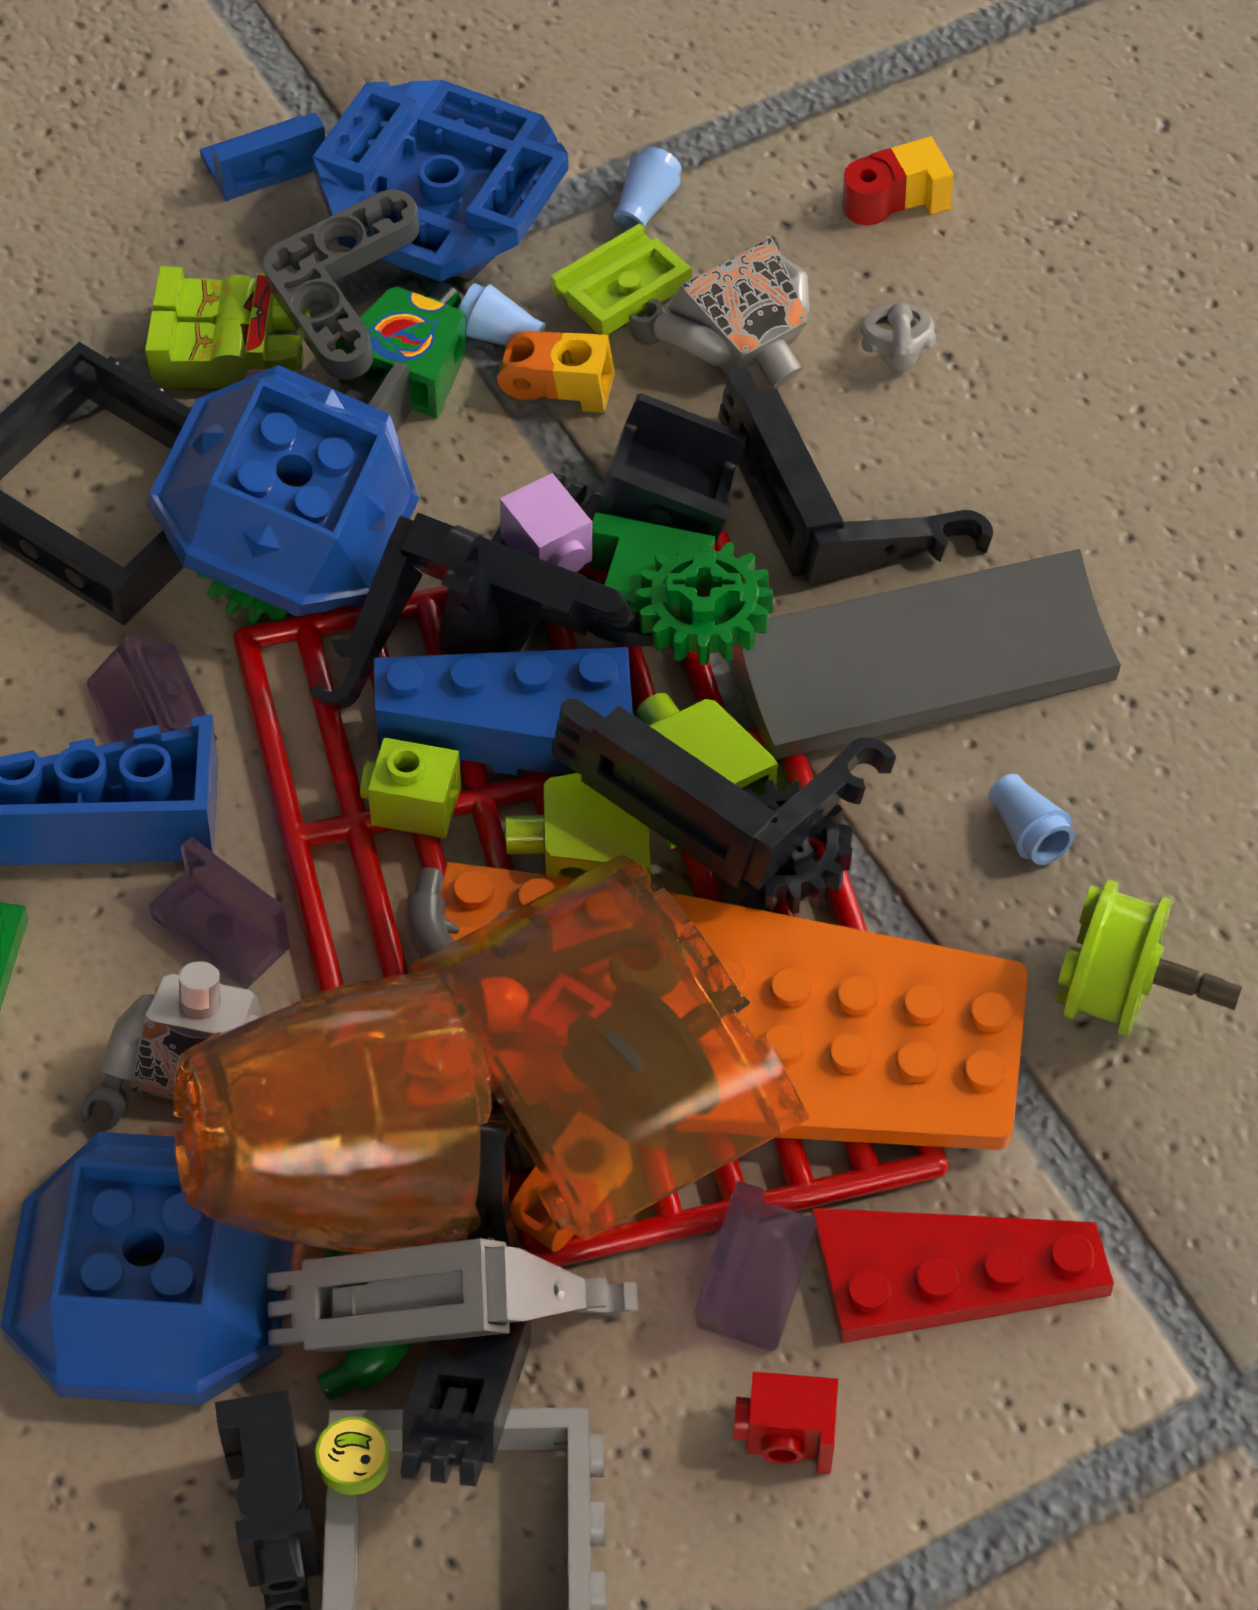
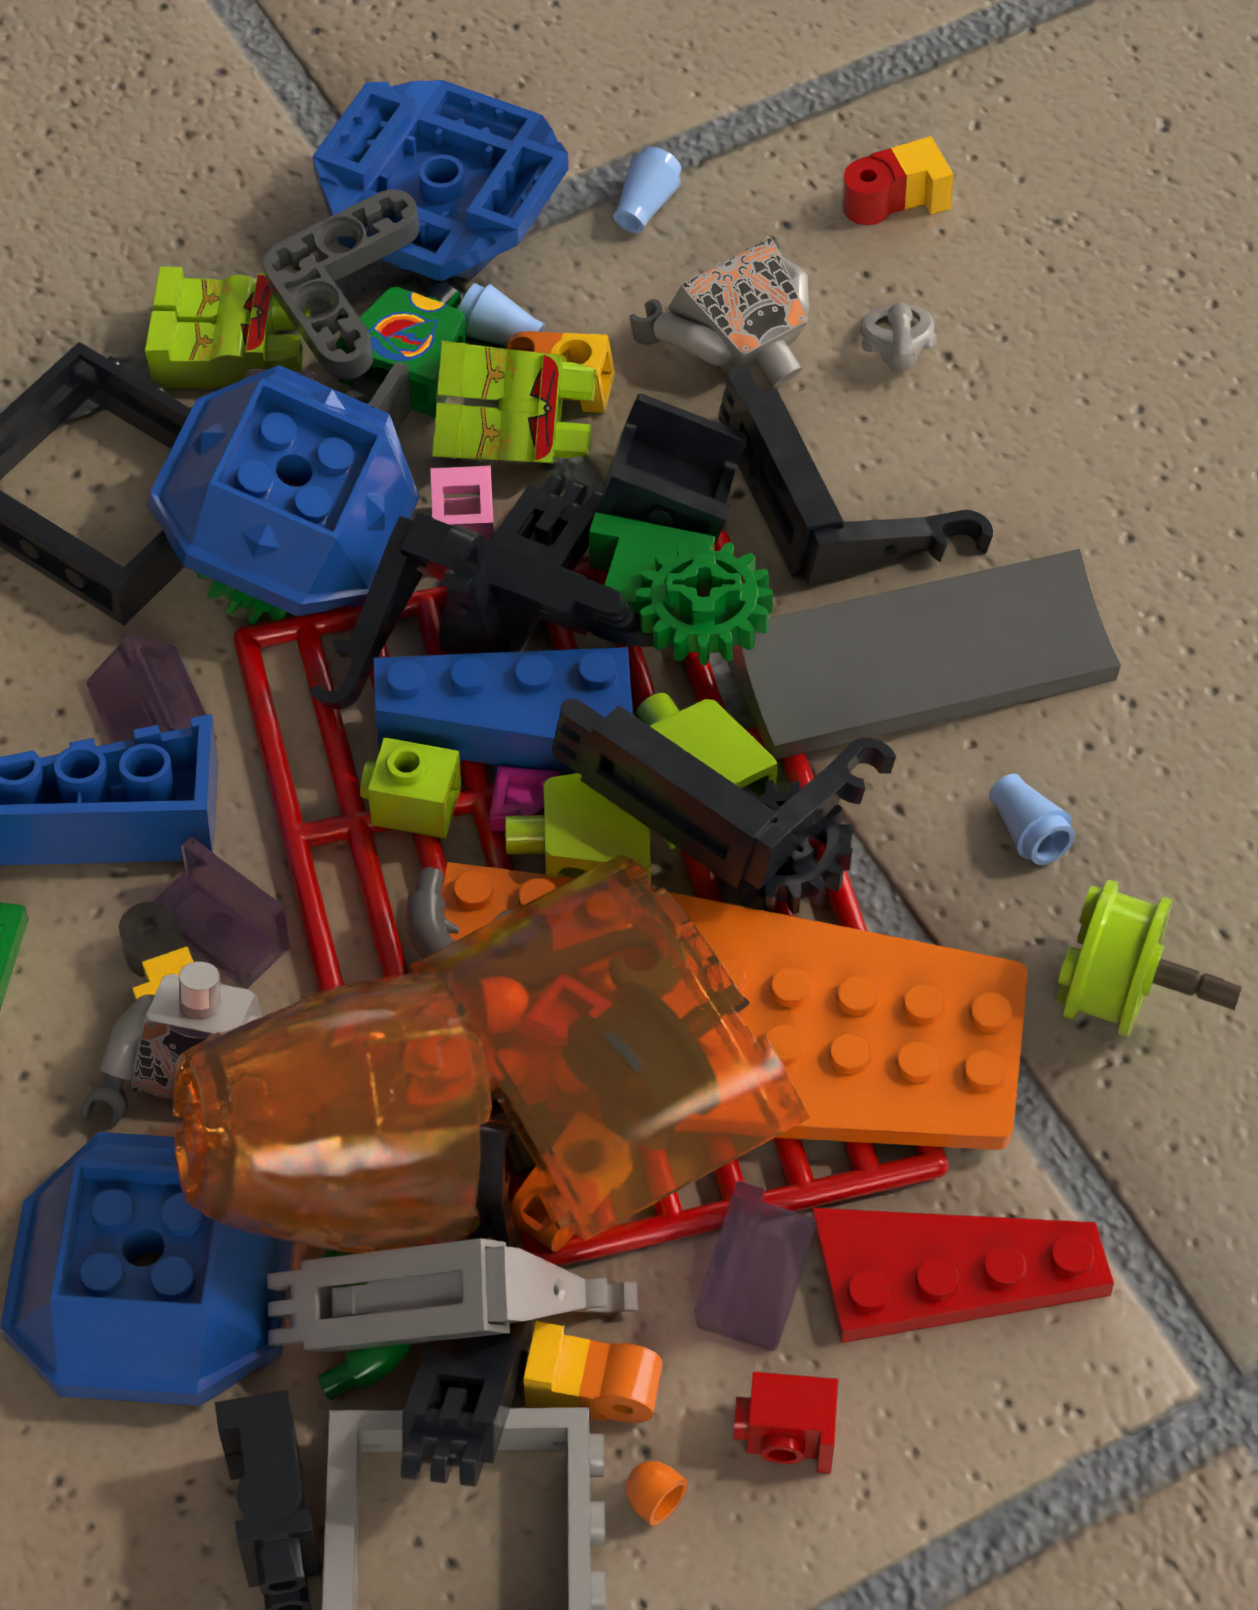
blue panel [200,112,325,201] -> none
tile [316,1417,390,1495] -> none
lavender brick [500,473,592,572] -> none
lime plate [550,223,692,335] -> none
none -> clear smoke leg [119,902,194,1001]
none -> bright pink brick [430,466,494,540]
none -> lime hips [432,341,597,464]
none -> dark pink tile [489,766,561,831]
none -> leg [524,1320,663,1423]
none -> orange hinge [625,1461,688,1526]

